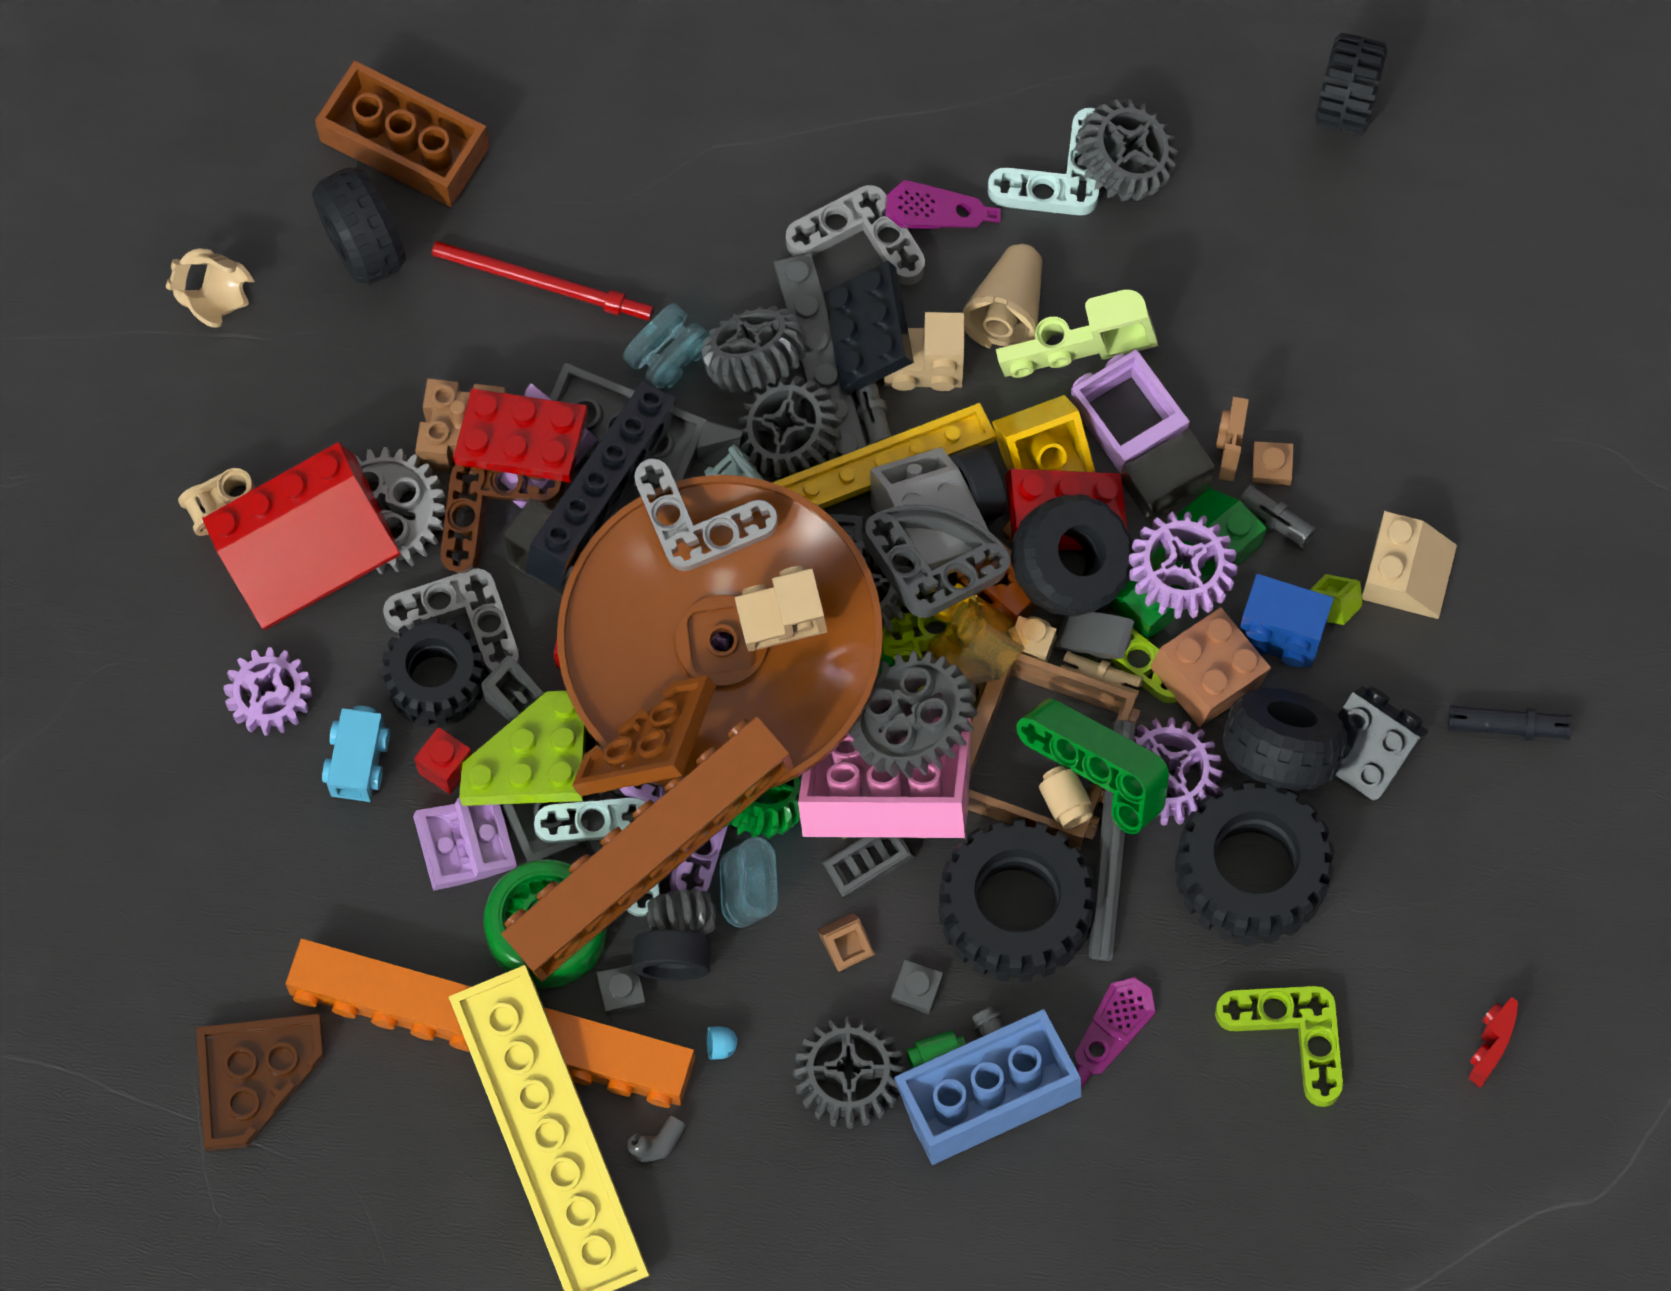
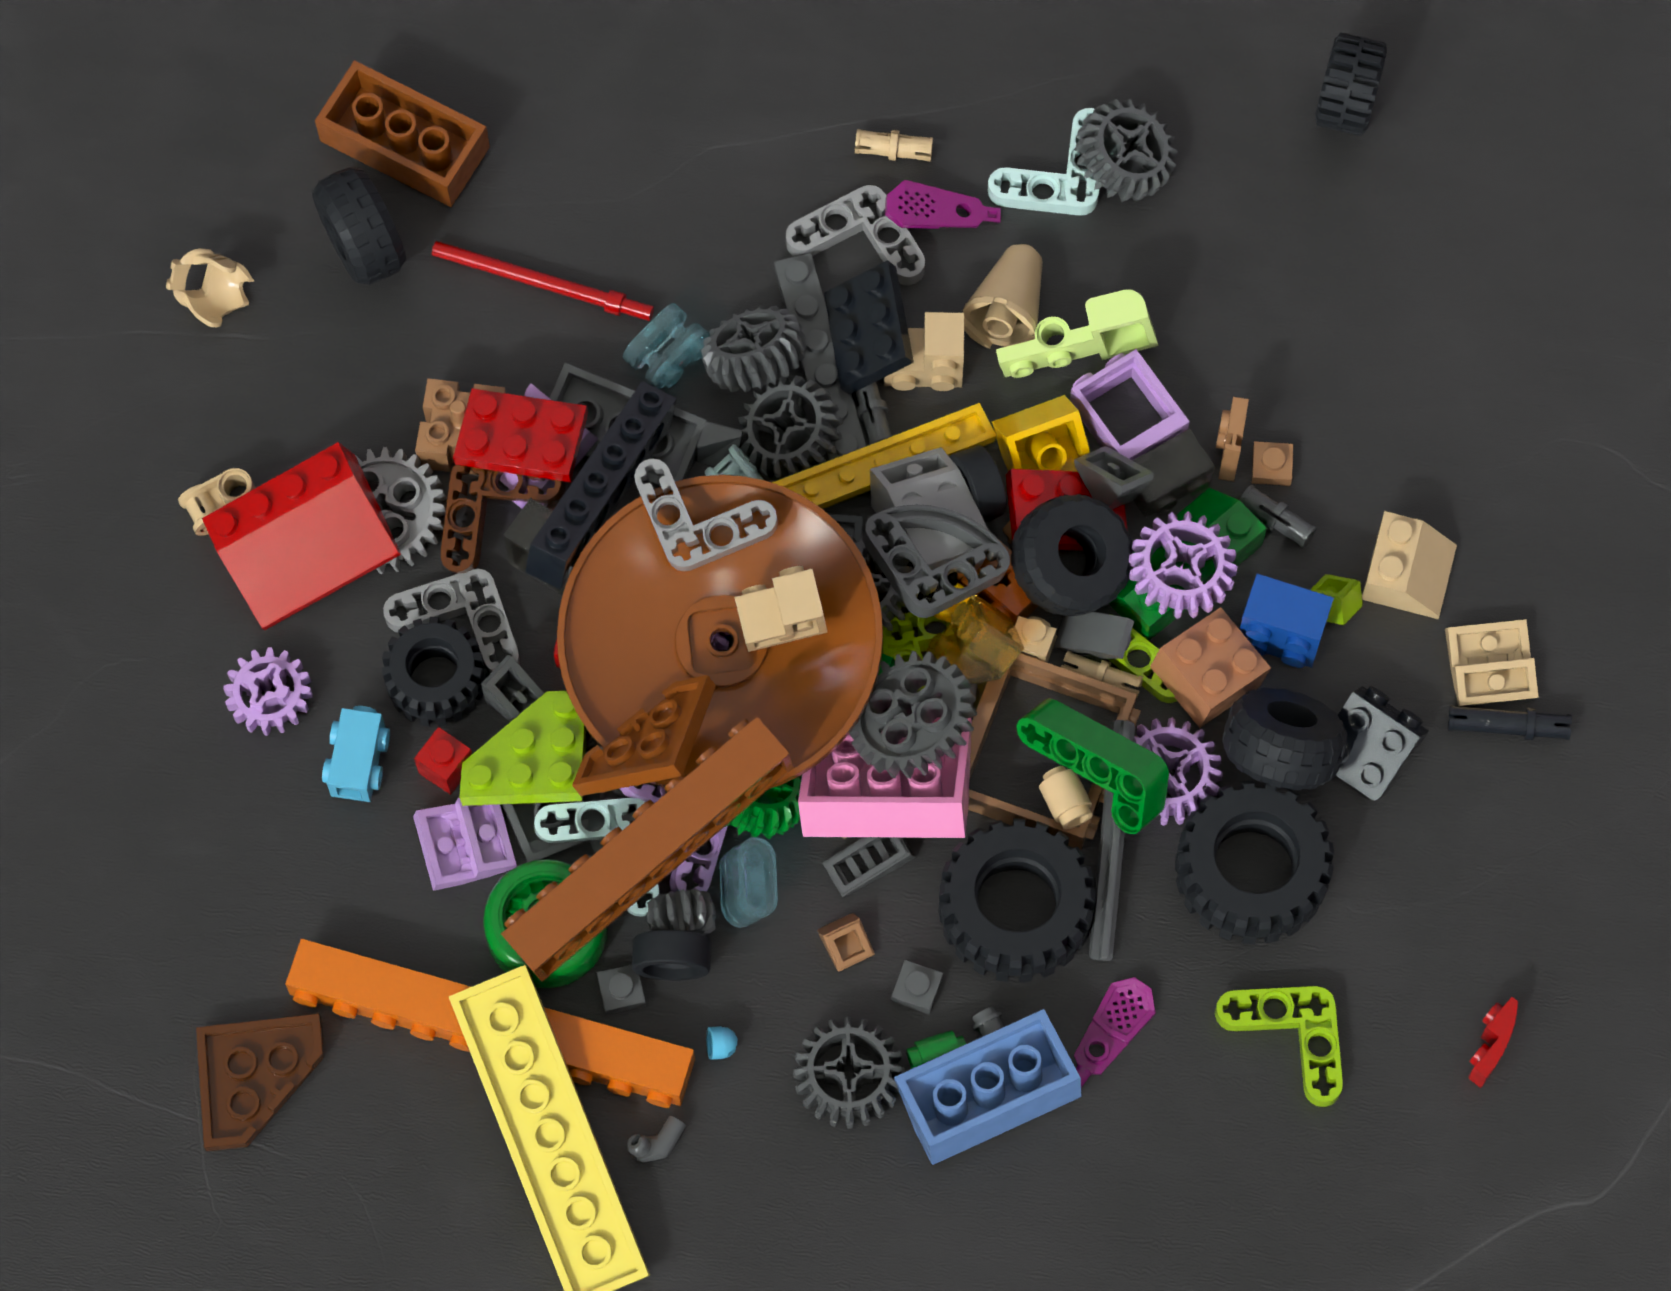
none -> tan pin [855,129,933,162]
none -> dark grey slope [1074,446,1154,510]
none -> tan slope [1445,619,1539,706]

